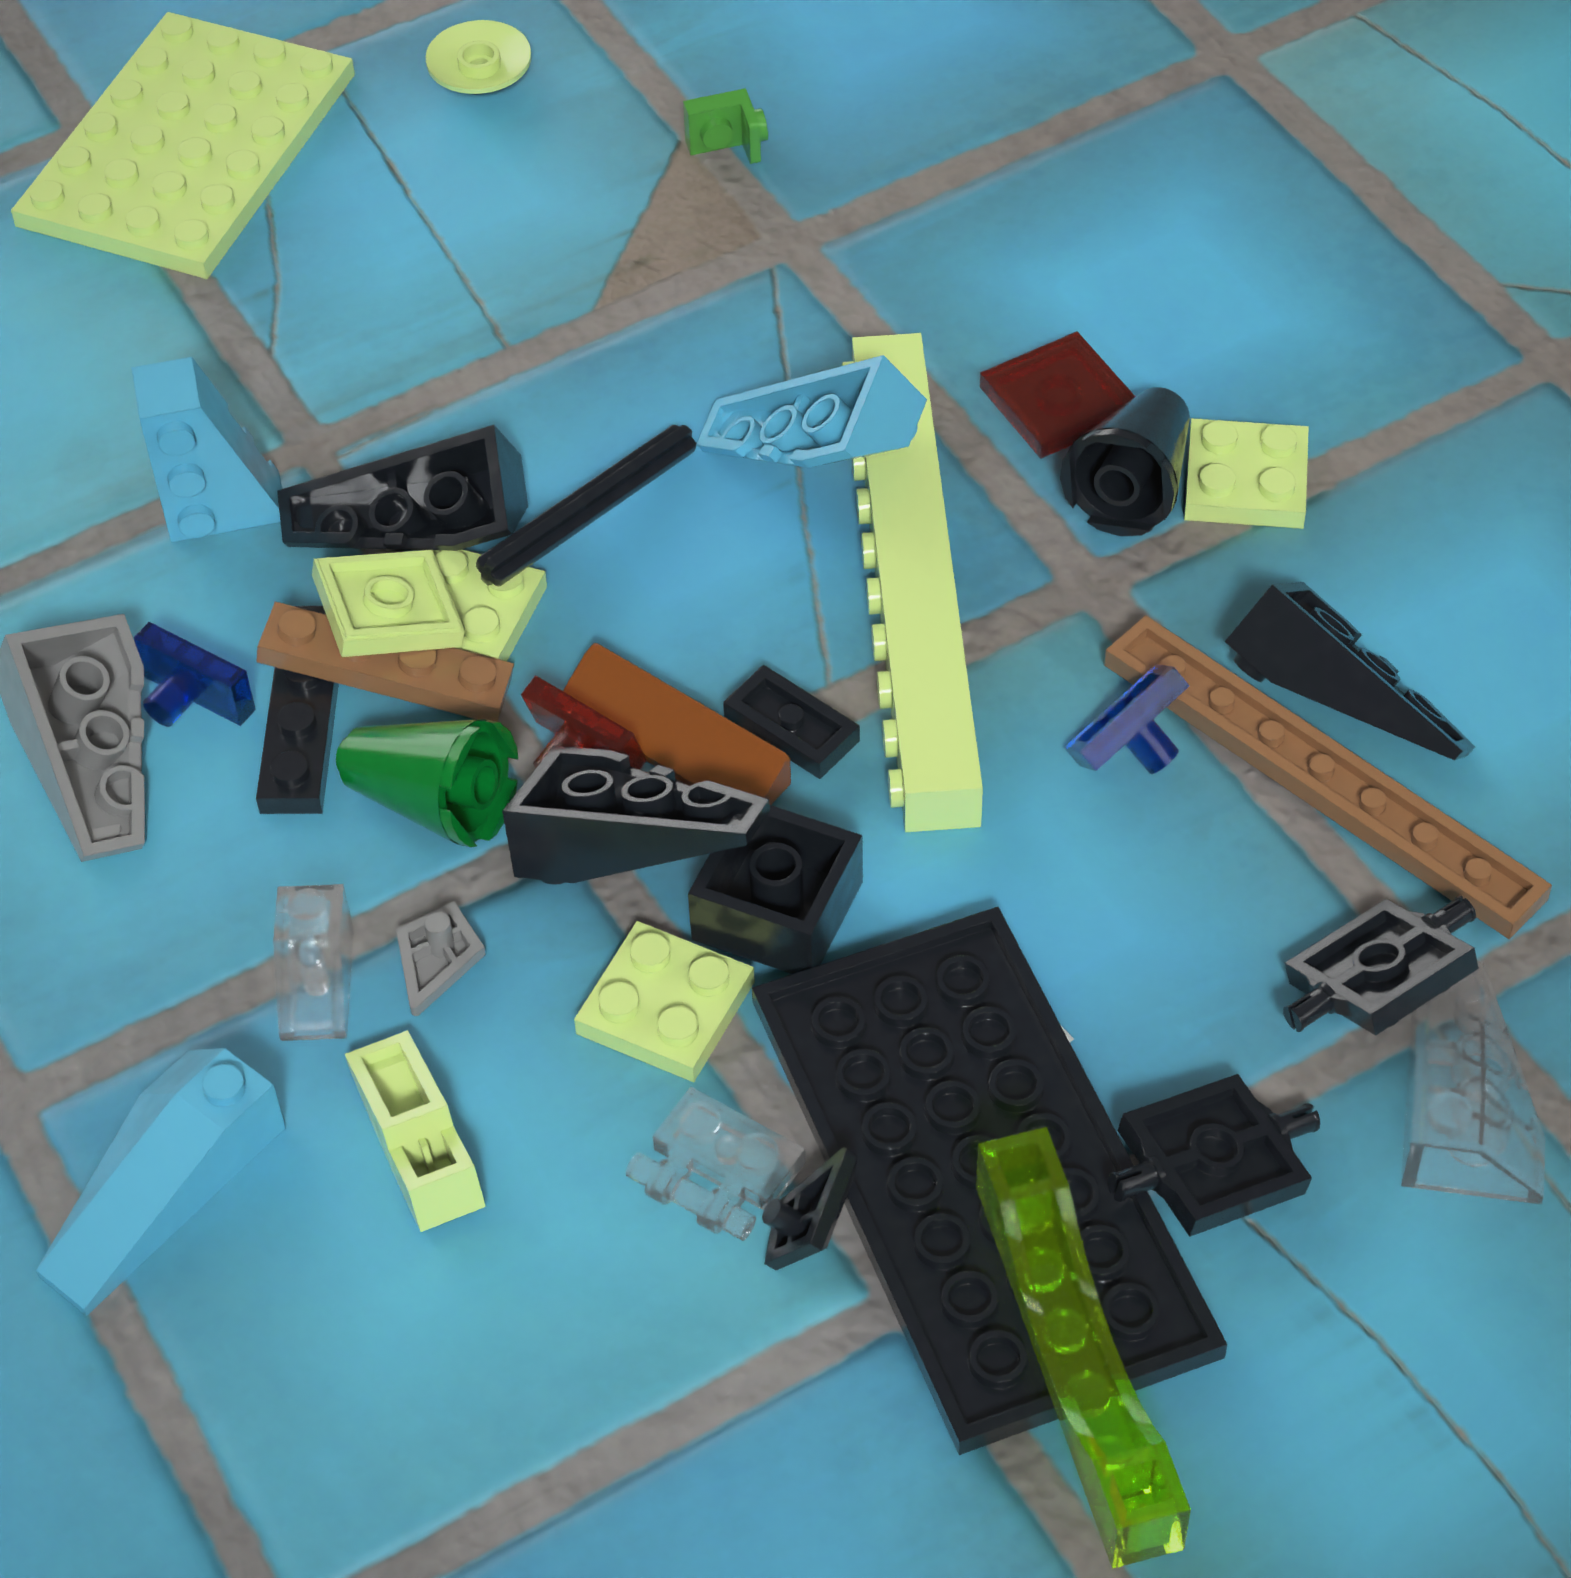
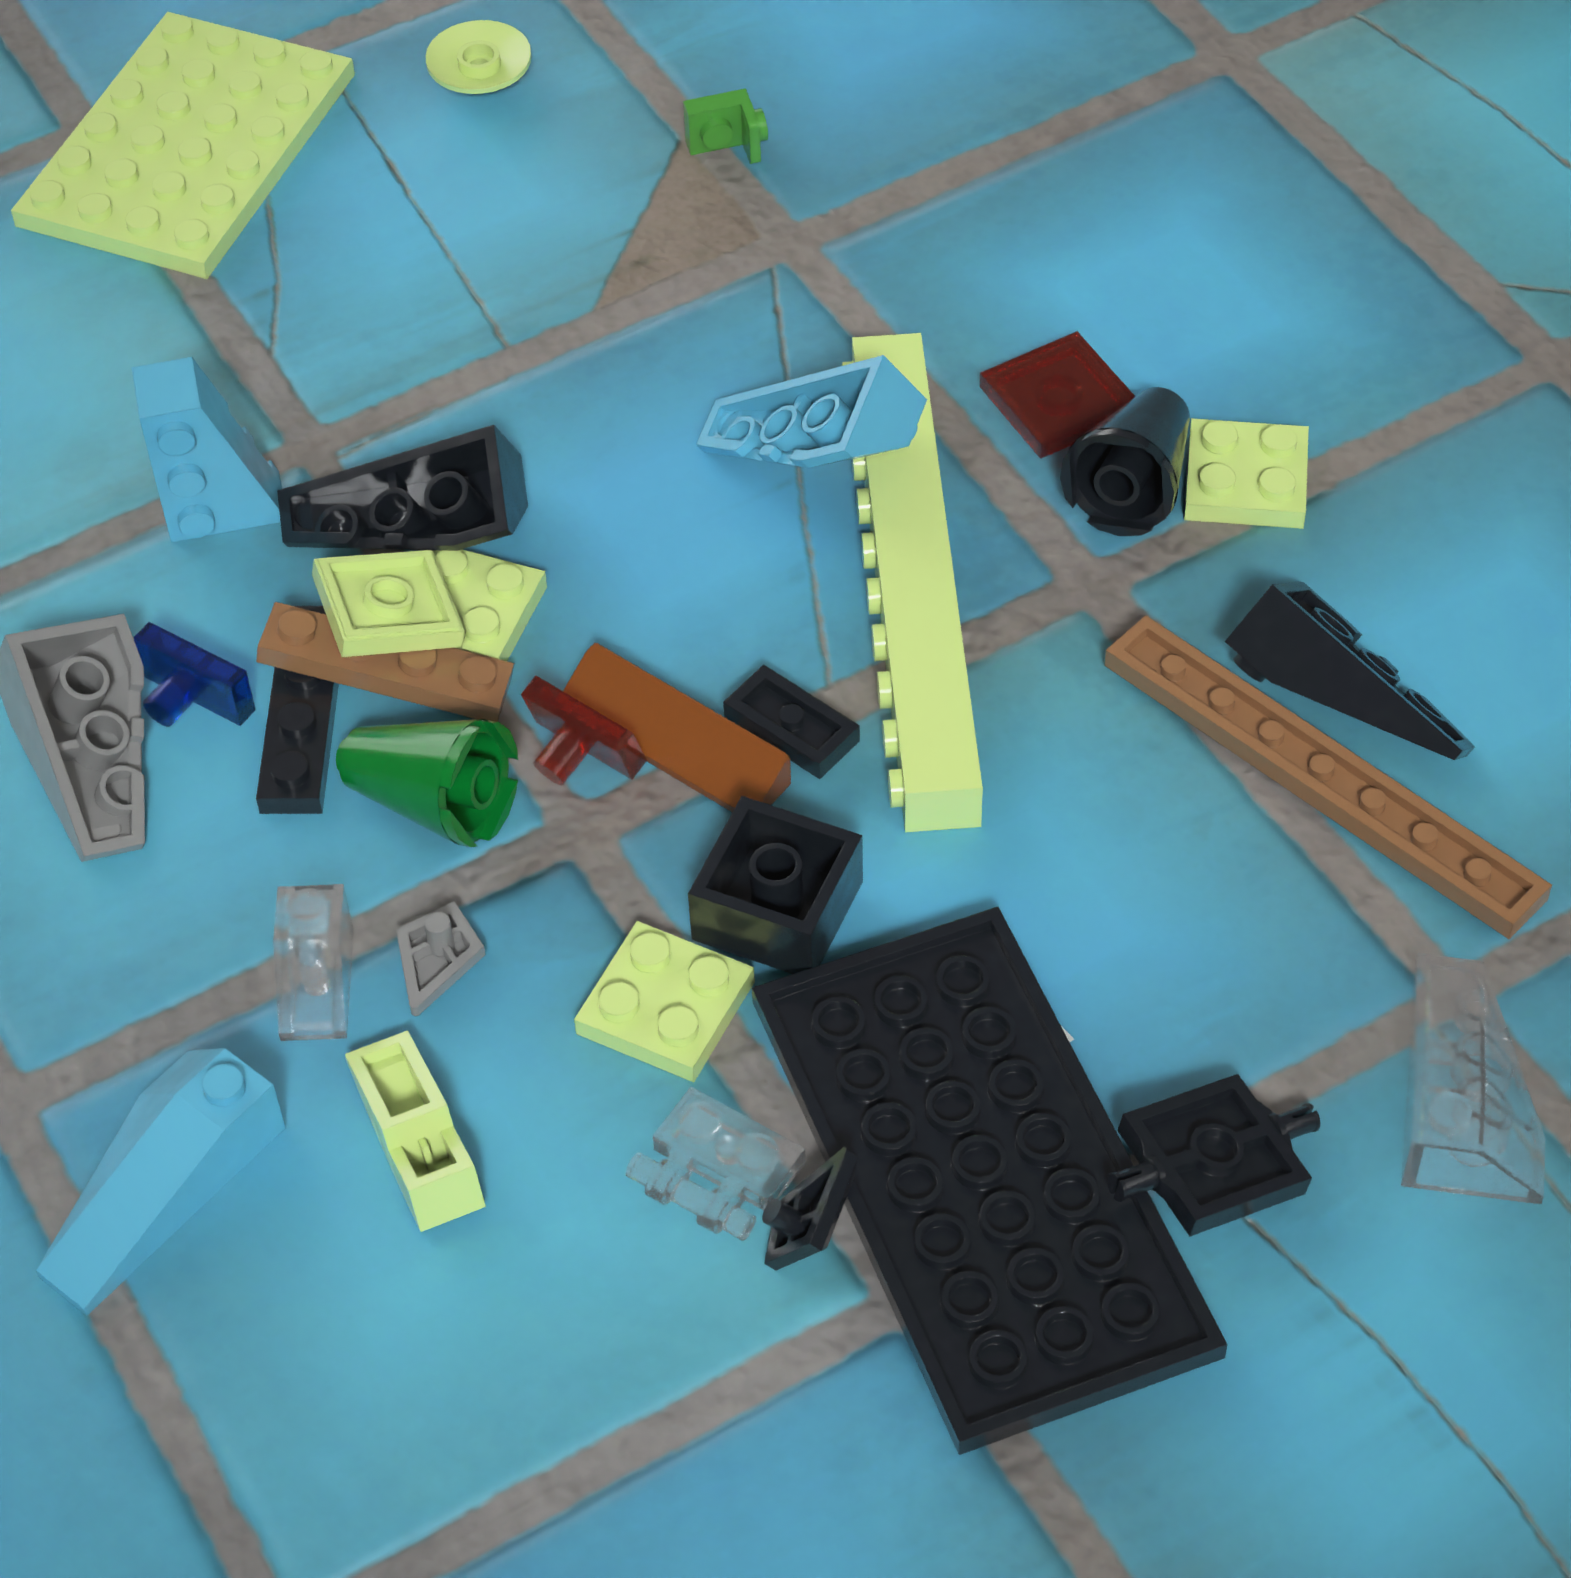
black axle [476,425,697,586] -> none
black wedge [502,746,770,884] -> none
clear neon green arch [976,1127,1191,1569] -> none
clear blue tile [1064,664,1190,774] -> none
black plate [1283,896,1479,1036] -> none

